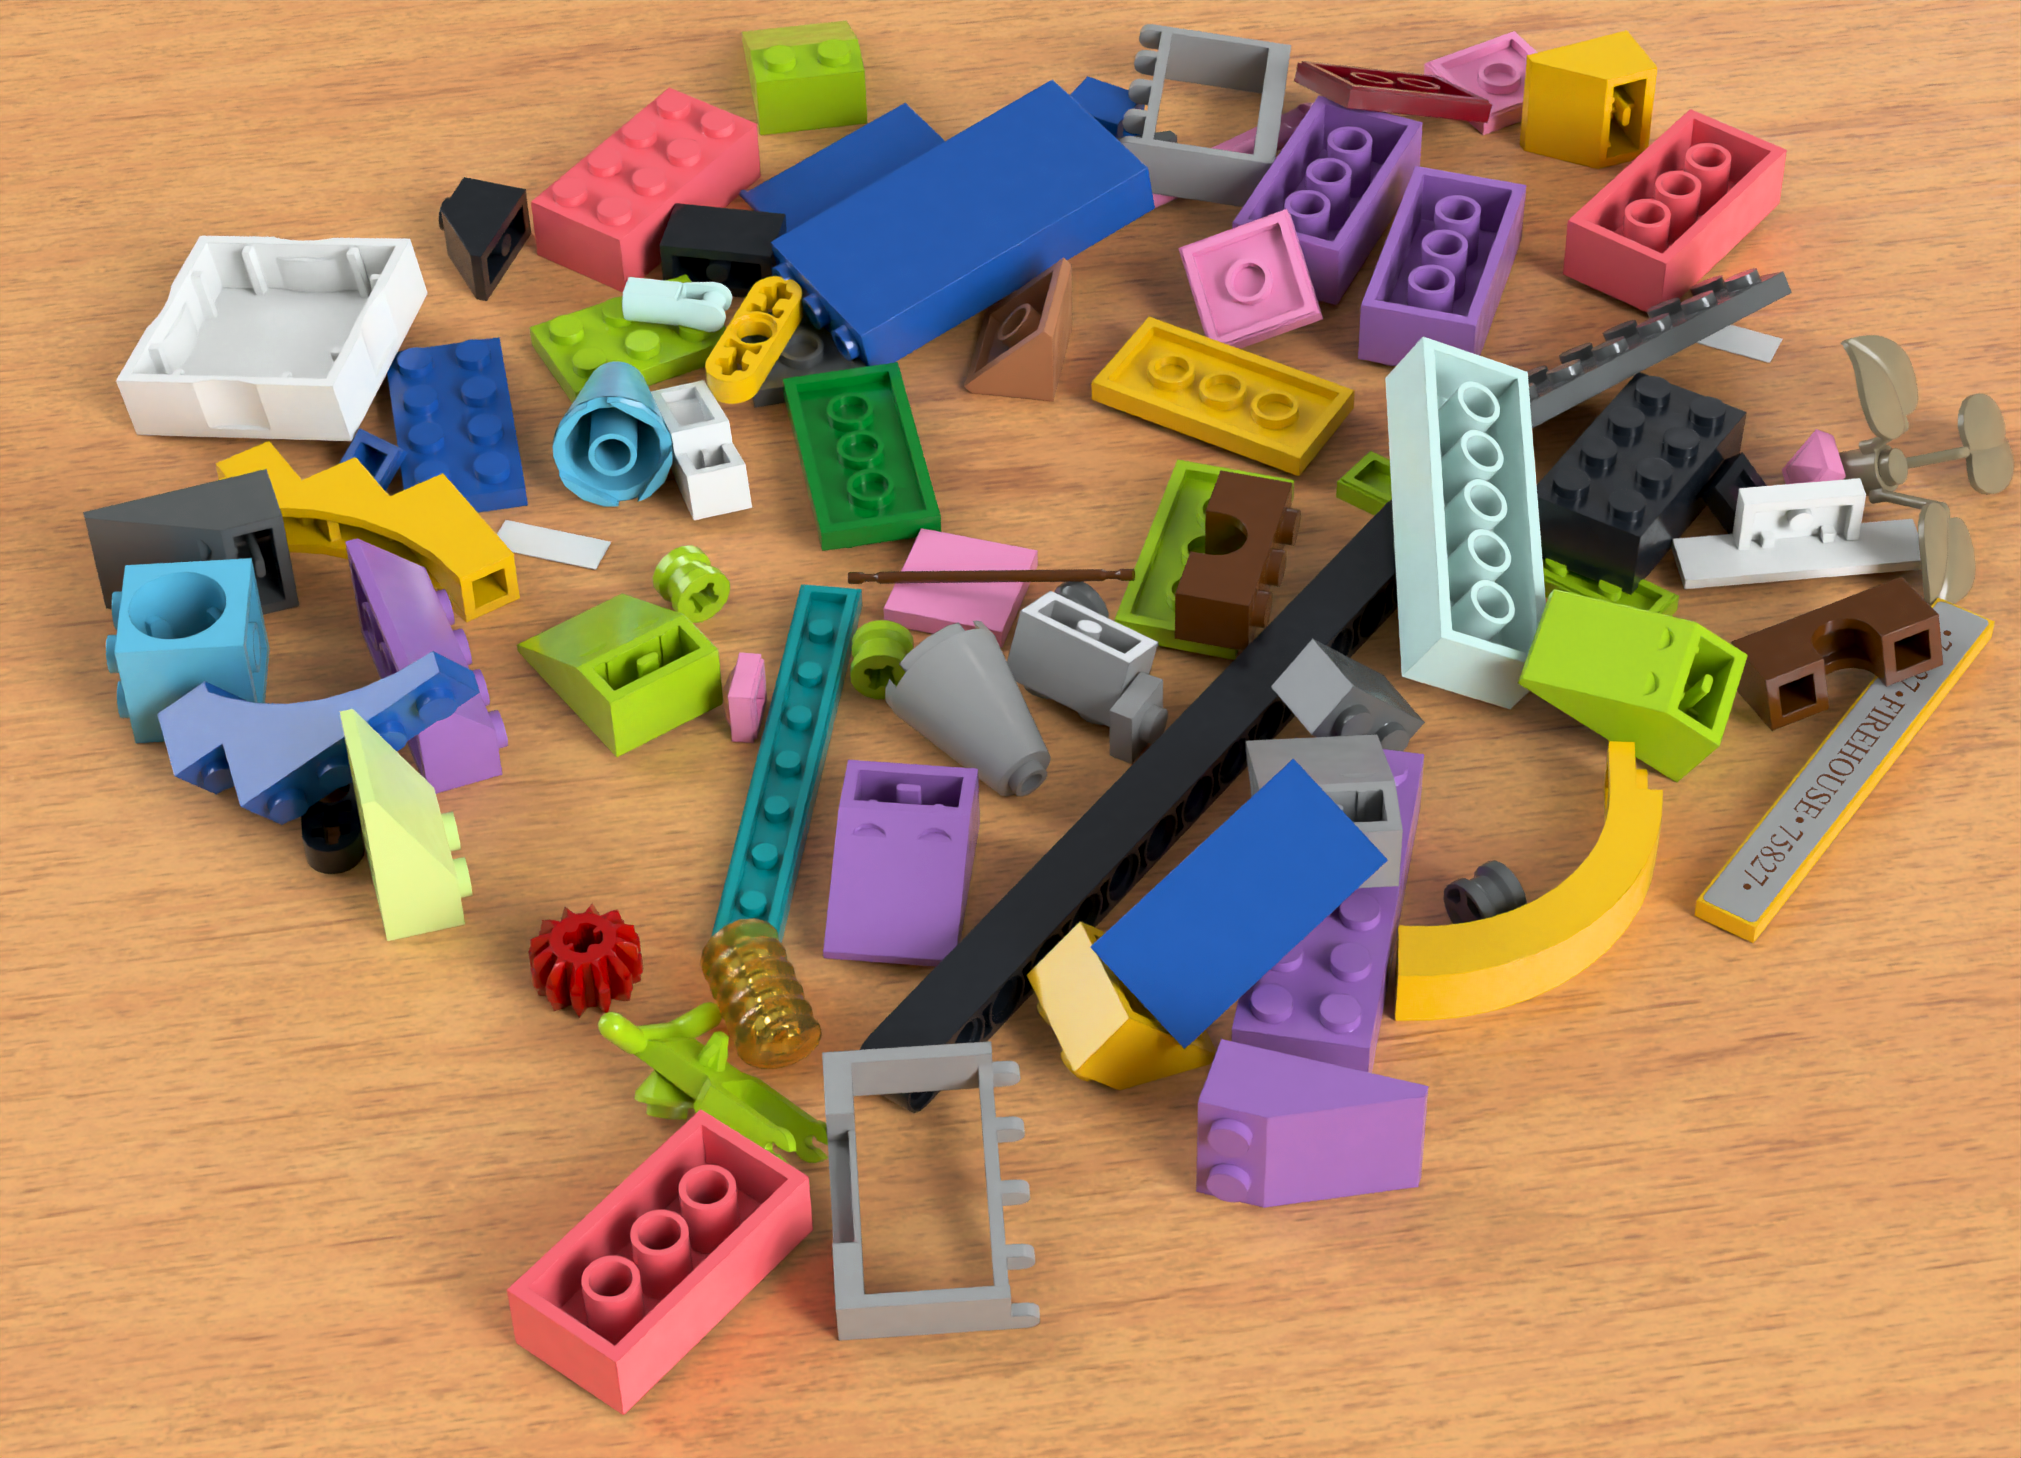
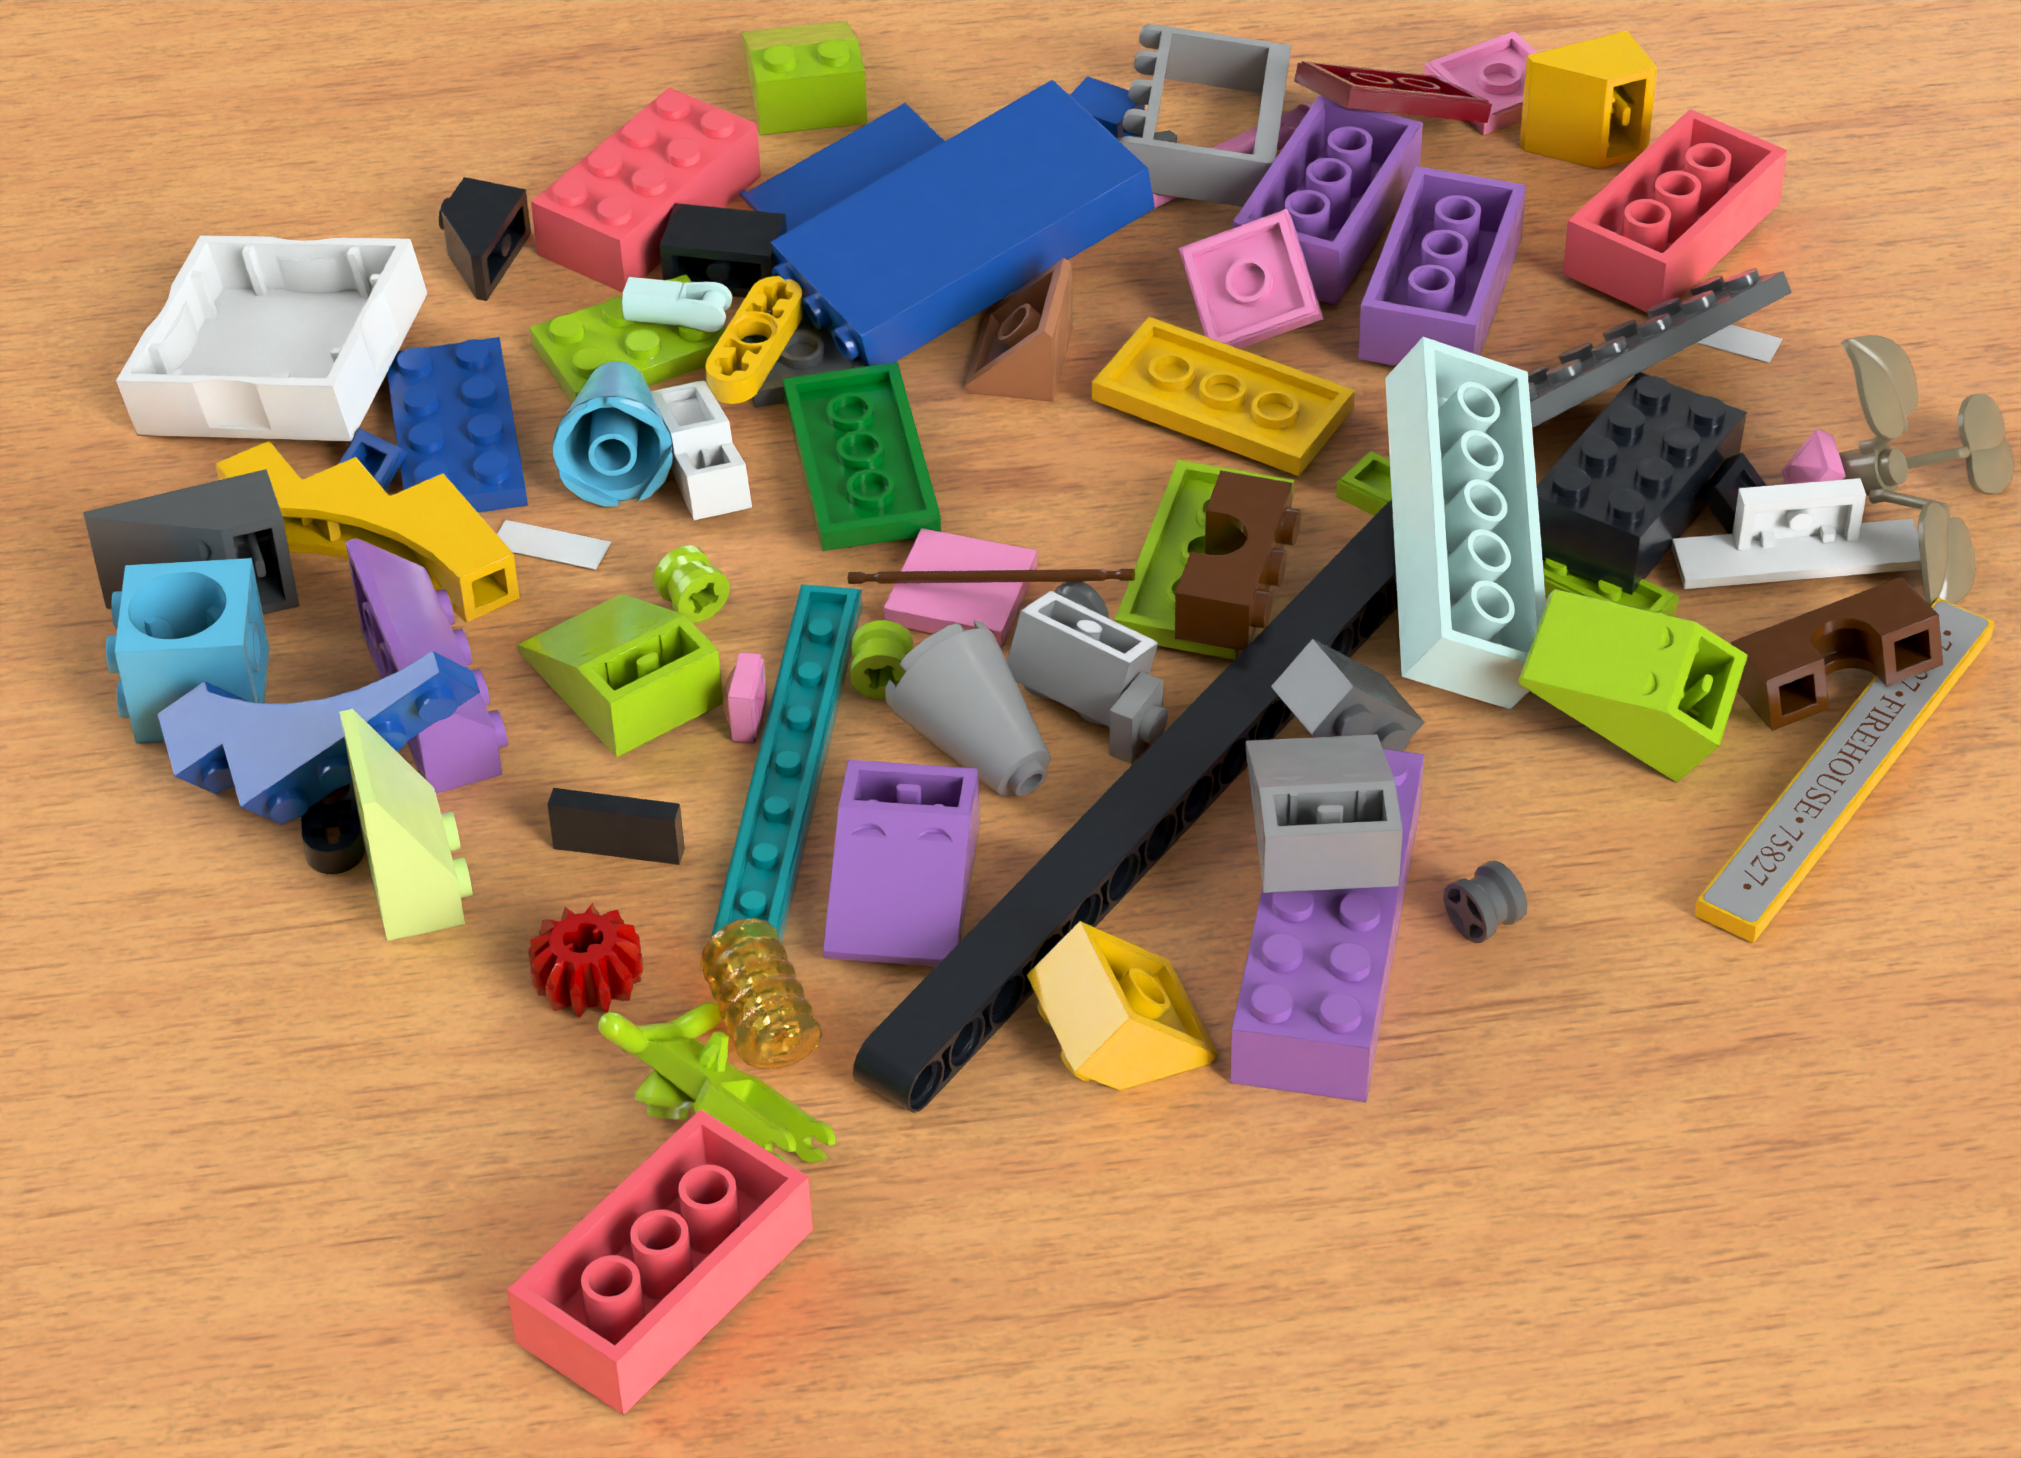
light grey hinge [822,1041,1040,1341] -> none
blue tile [1090,758,1388,1049] -> none
medium lavender slope [1196,1039,1429,1208] -> none
yellow arch [1395,741,1663,1021] -> none
none -> black tile [547,788,685,865]

